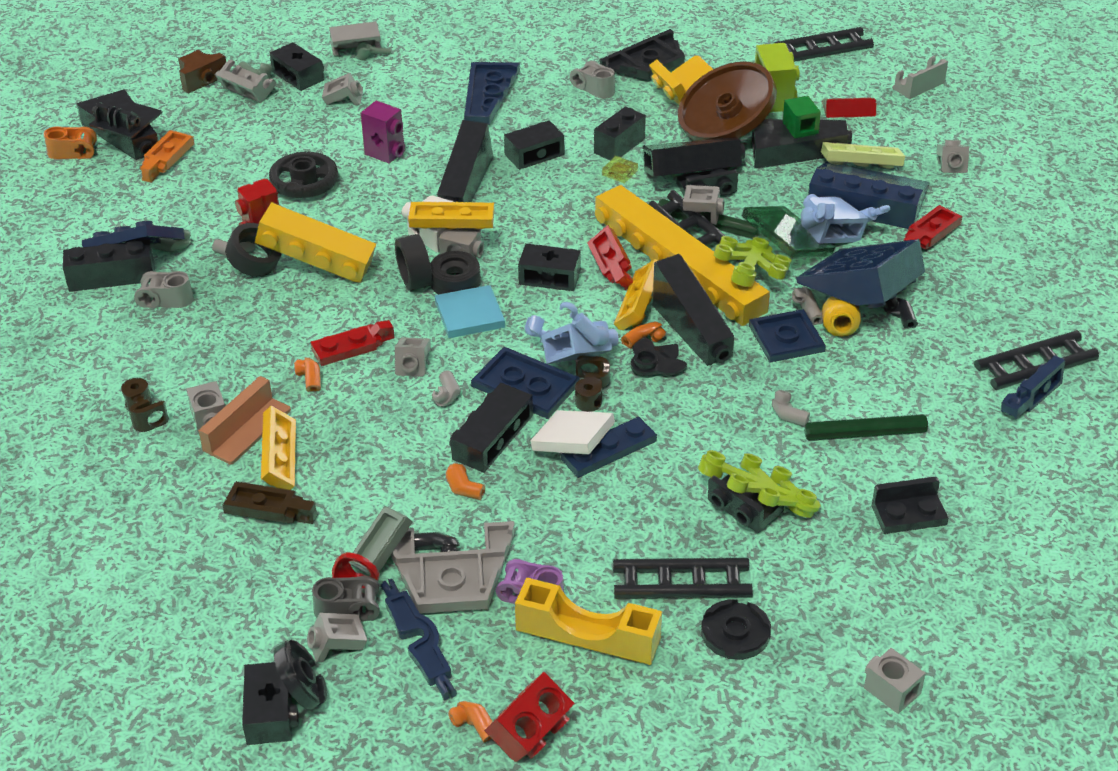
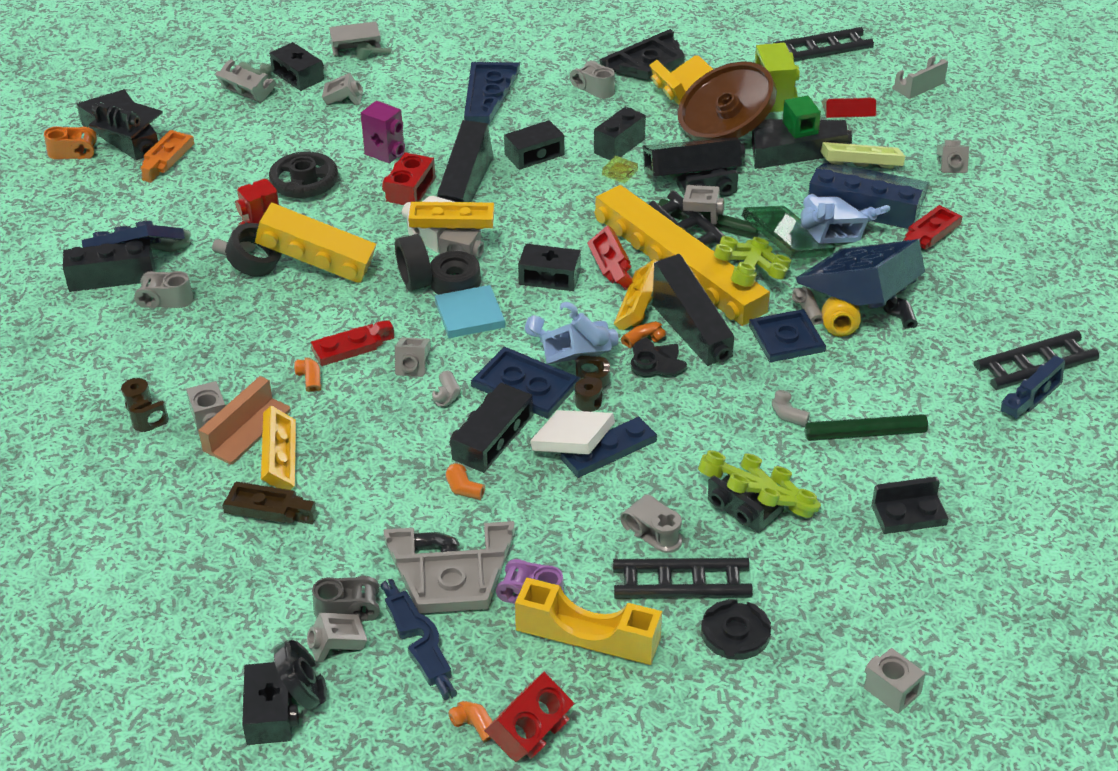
reddish brown brick [178,49,226,94] -> none
red piece [332,552,380,589] -> none
sand green tile [349,506,413,576] -> none
none -> red brick [382,152,436,205]
none -> light grey piece [620,494,682,553]

